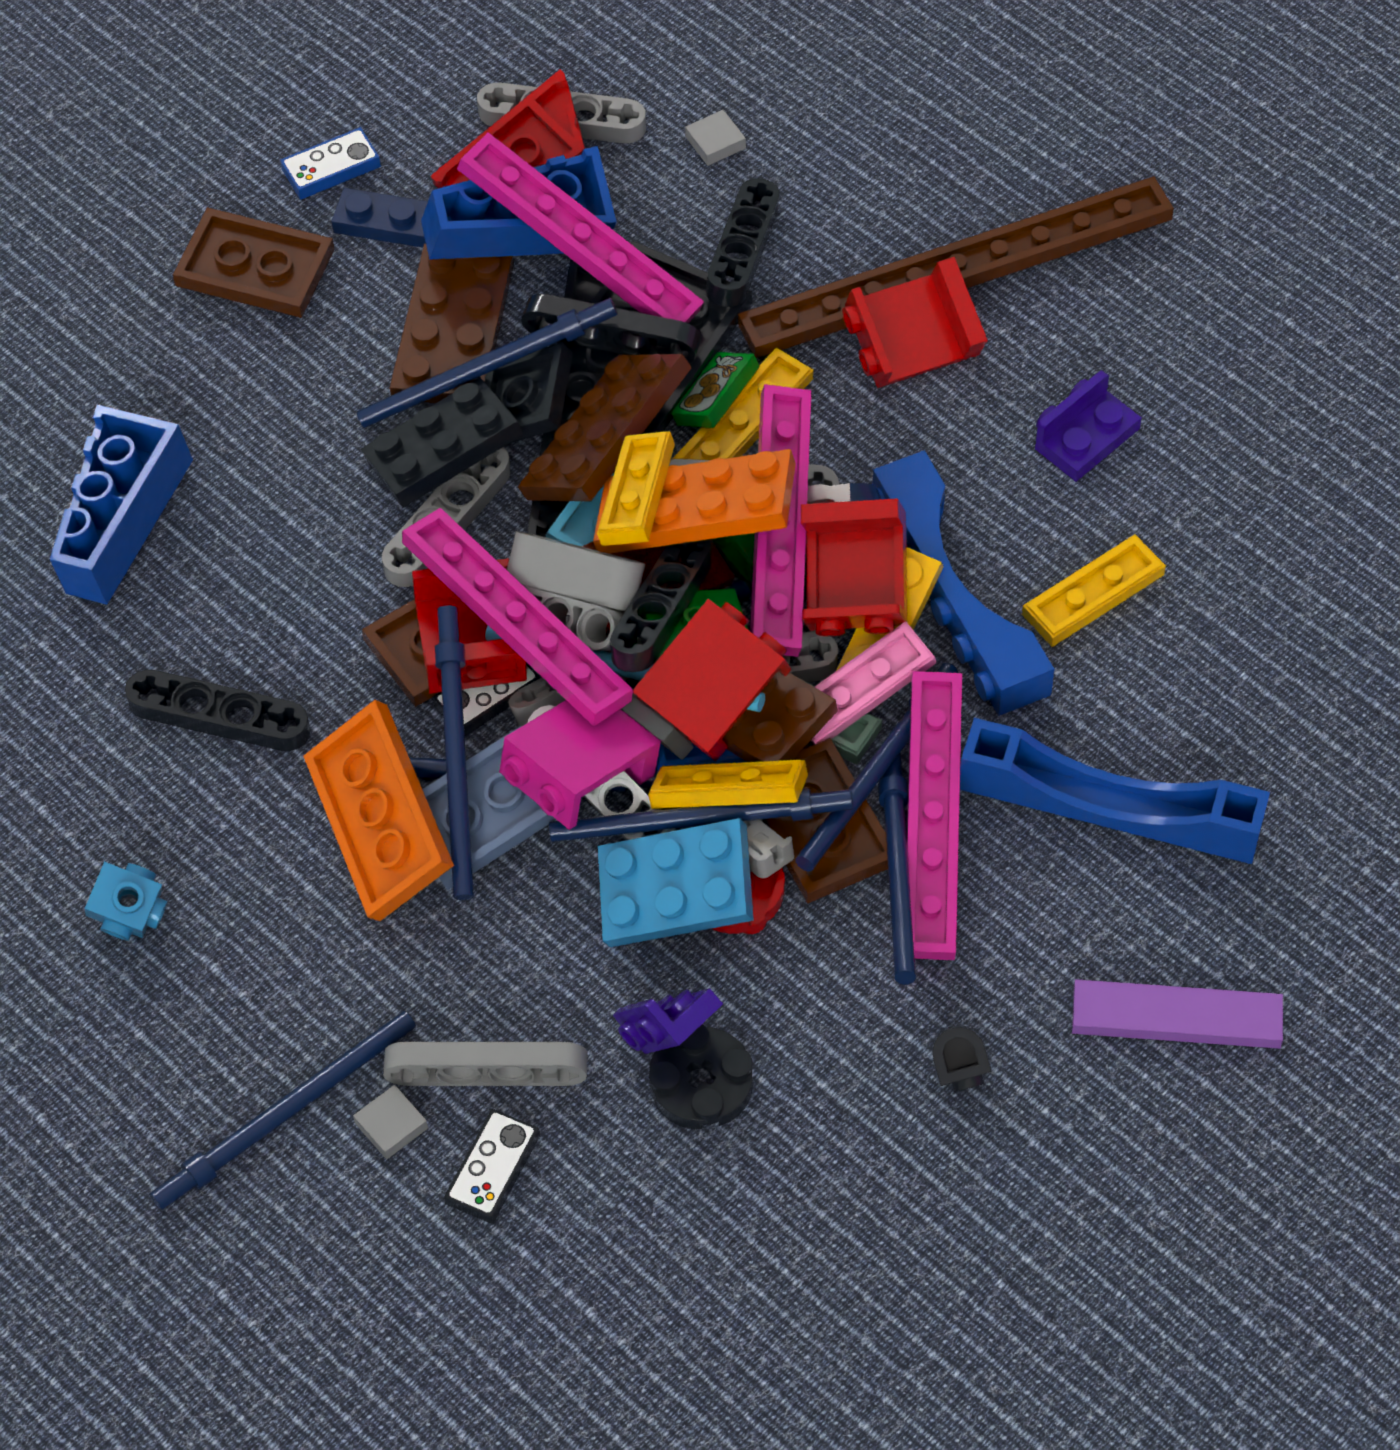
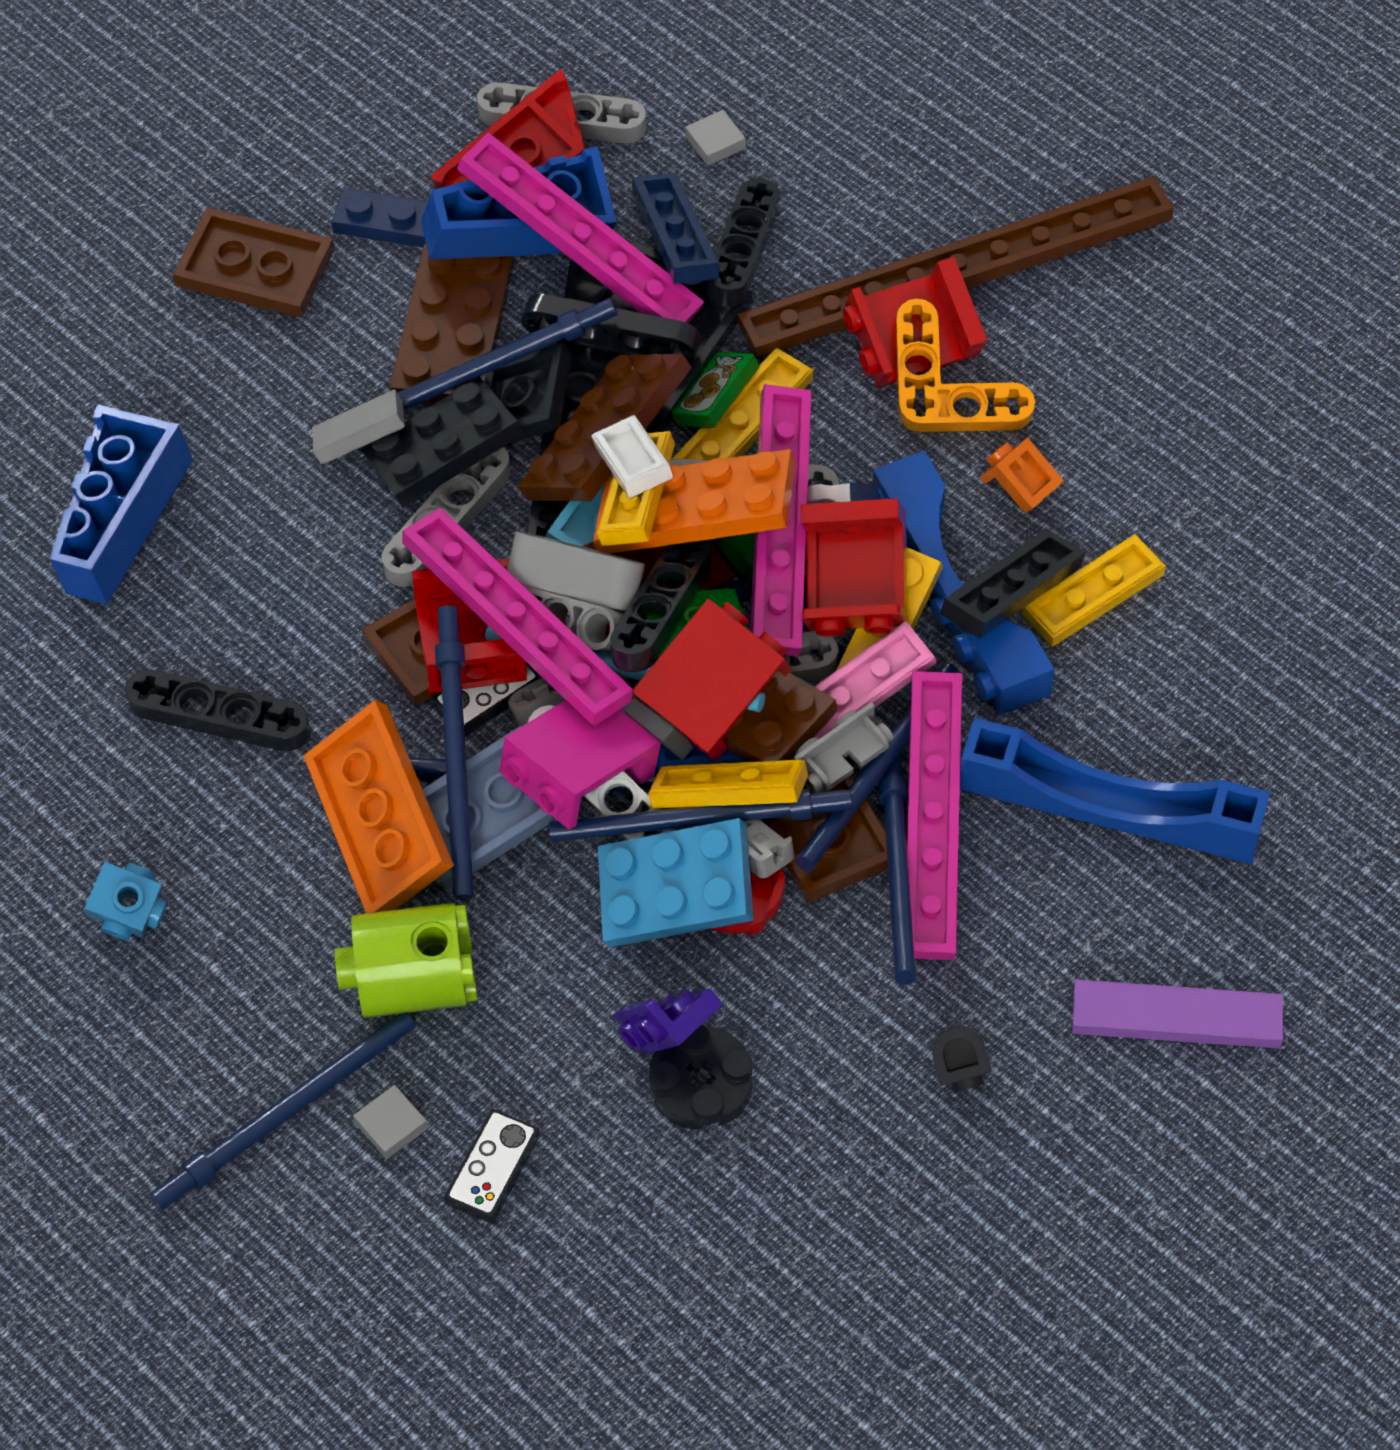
tile [280,127,381,200] -> none
light grey beam [383,1042,588,1086] -> none
dark purple bracket [1035,370,1142,482] -> none
none -> light grey tile [312,389,405,464]
none -> lime cylinder [334,903,477,1018]
none -> white tile [591,415,673,498]
none -> dark blue plate [632,173,719,285]
none -> light grey hinge [794,702,893,793]
none -> light orange beam [896,299,1035,432]
none -> black plate [940,529,1086,639]
none -> orange bracket [979,437,1064,514]

